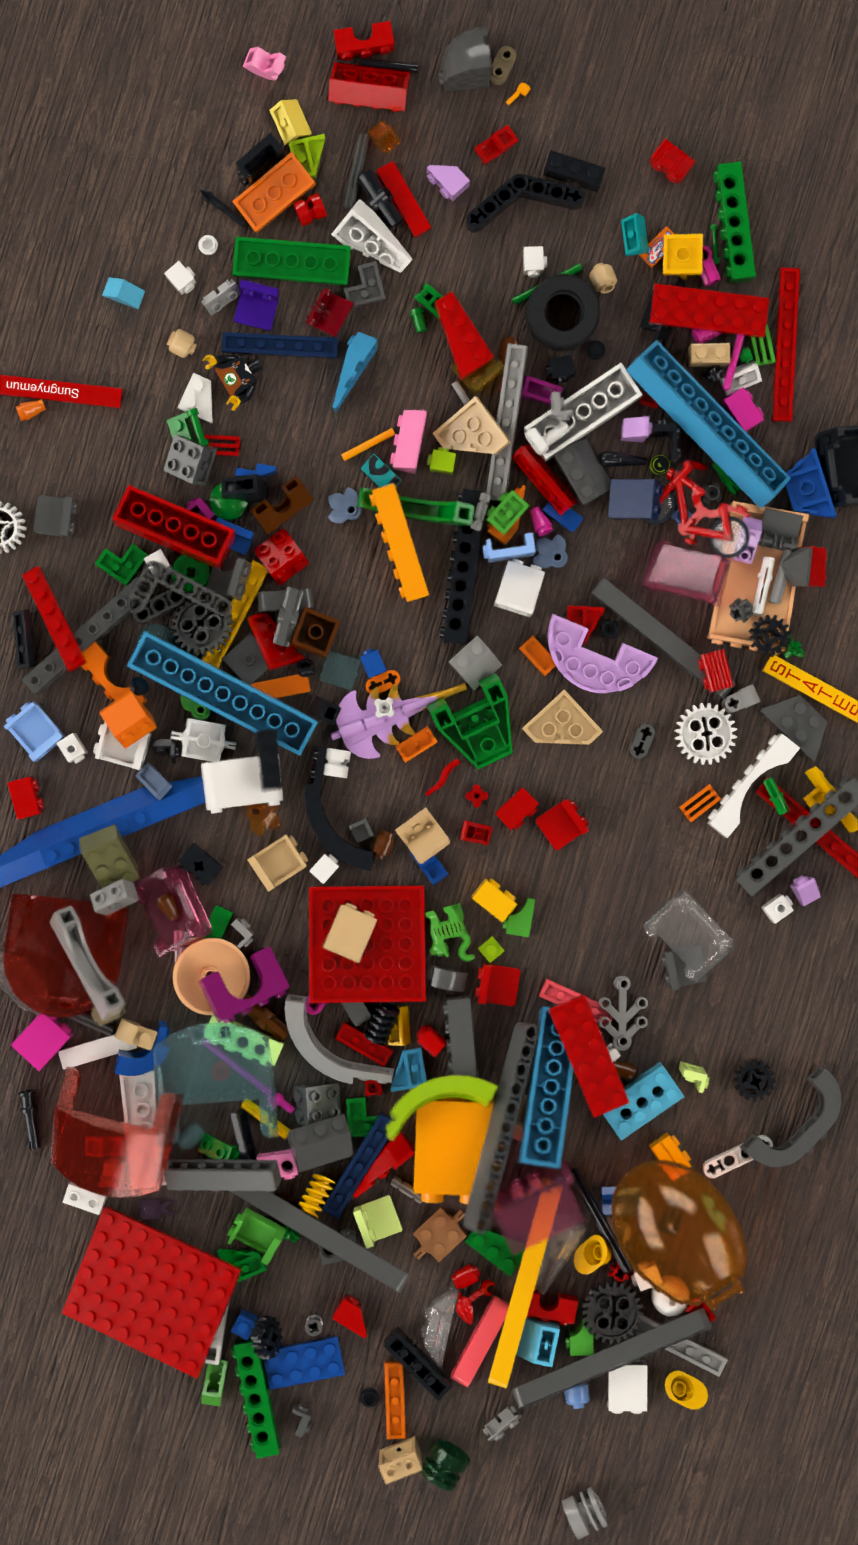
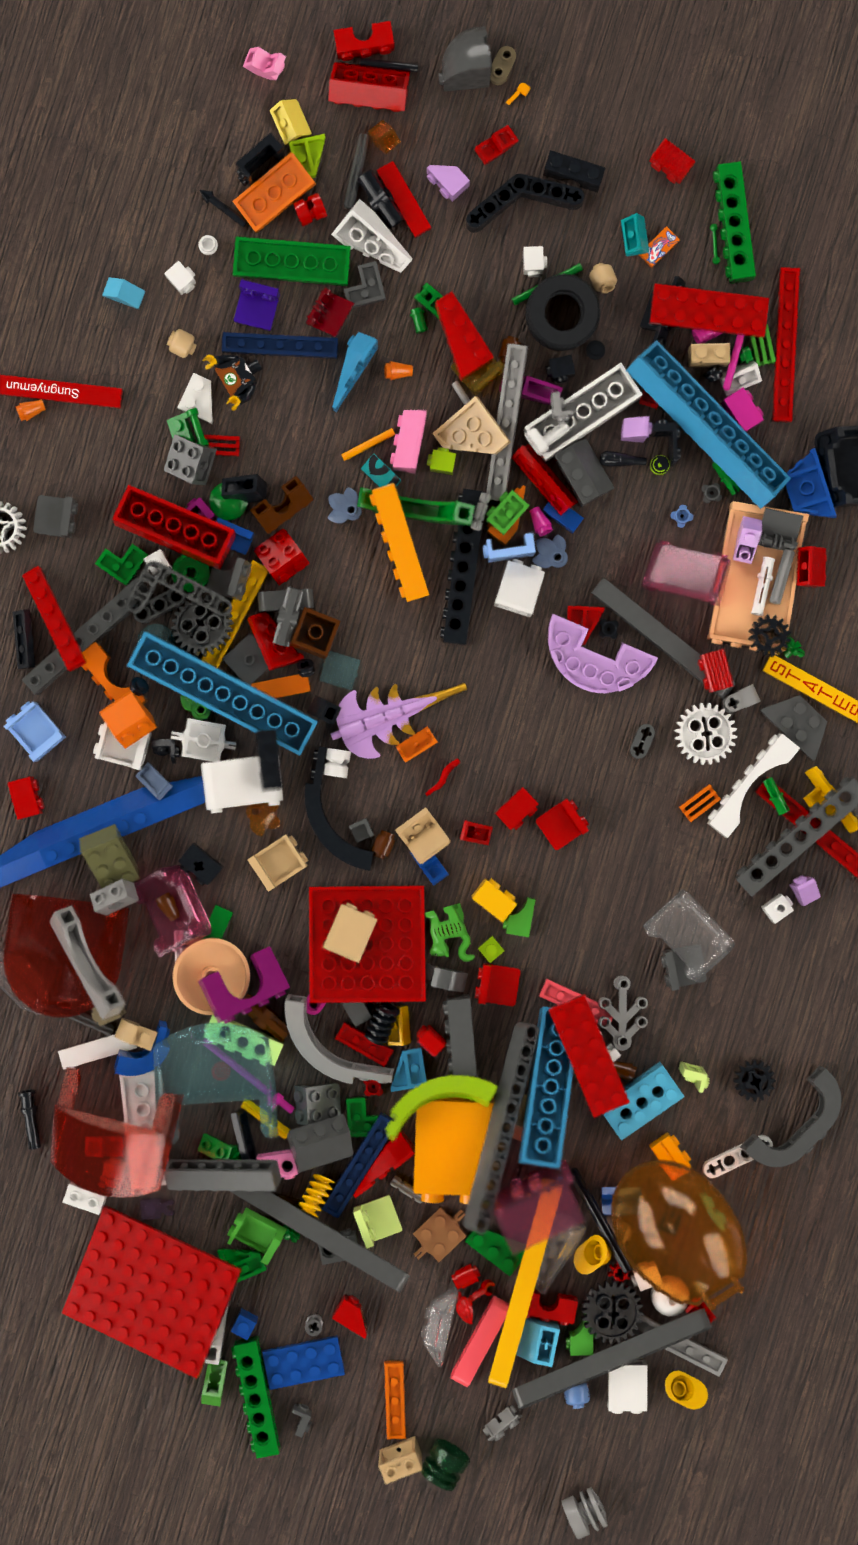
dark pink brick [11,1009,74,1071] -> none
white brick [57,733,88,764] -> none
clear light blue brick [177,1122,206,1150] -> none
light grey hinge [201,279,241,316] -> none
light grey bracket [231,918,254,949] -> none
blue slope [235,463,277,478] -> none
black gear [251,1316,283,1359] -> none
white brick [309,853,339,884] -> none
blue brick [360,648,387,679] -> none
black plate [360,1387,379,1407] -> none
orange beam [366,670,400,694] -> none
white plate [374,698,394,718] -> none
black brick [384,1326,452,1401] -> none
green wedge [427,673,513,770] -> none
light grey slope [448,636,502,691] -> none
red plate [465,784,488,807] -> none
orange tile [519,635,556,677] -> none
tan plate [522,690,603,745] -> none
dark blue panel [608,479,663,521] -> none
red piece [643,460,751,558] -> none
yellow bracket [663,234,703,280] -> none
dark pink piece [700,245,721,287] -> none
dark grey gear [729,598,754,623] -> none
dark grey slope [780,547,813,587] -> none
none -> orange cone [384,361,413,380]

